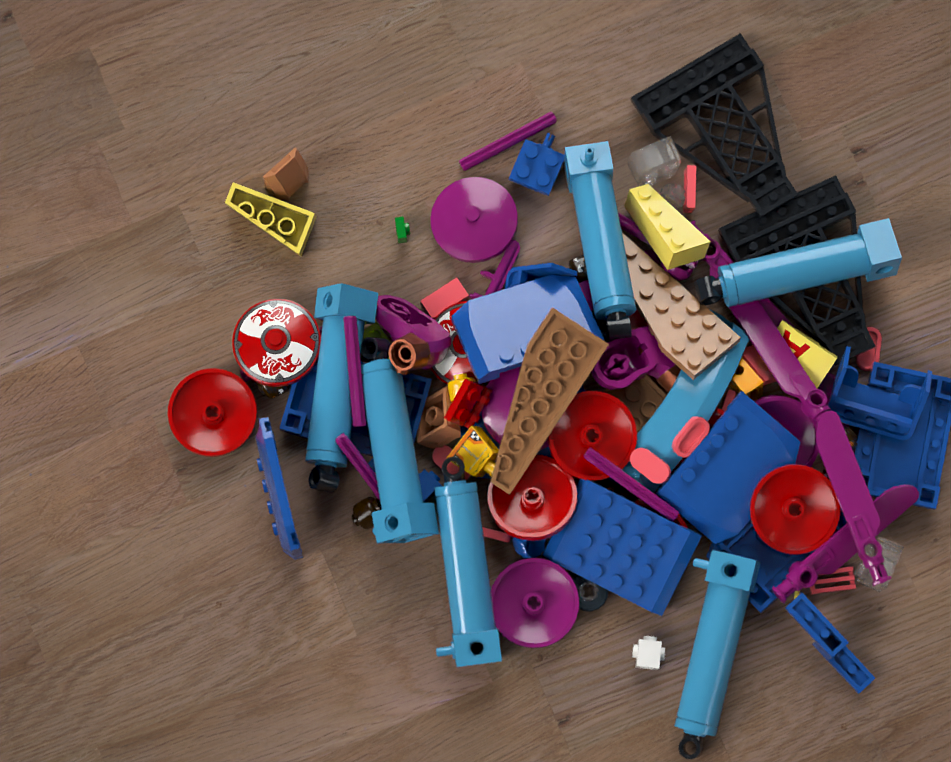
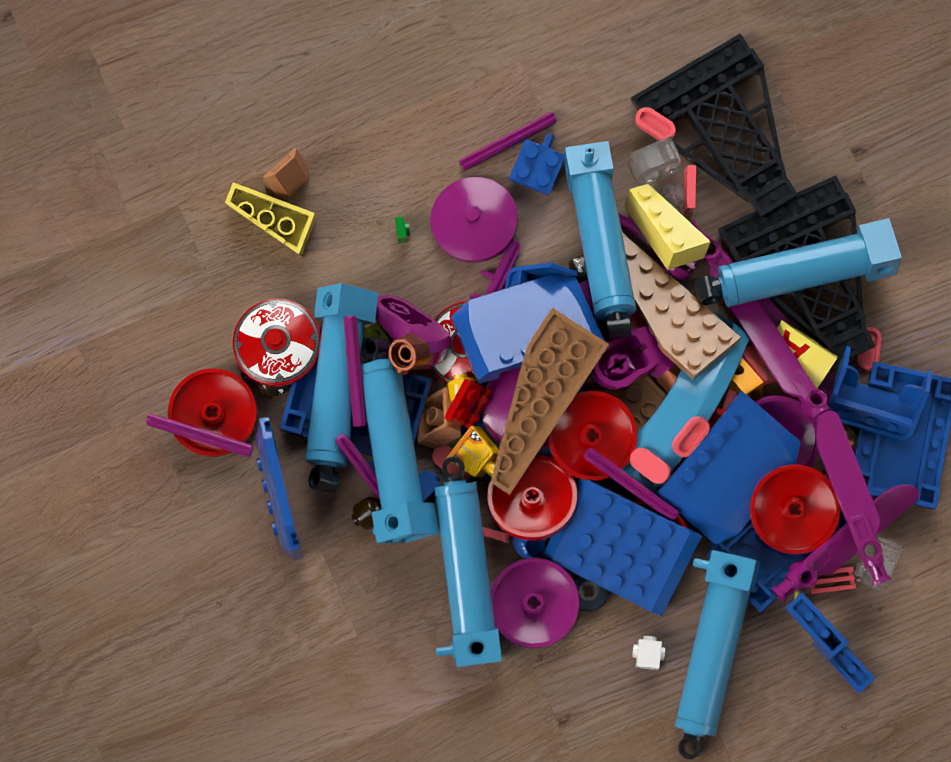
coral tile [420,278,469,319] -> none
none -> magenta axle [146,413,253,457]
none -> coral tile [635,107,676,142]

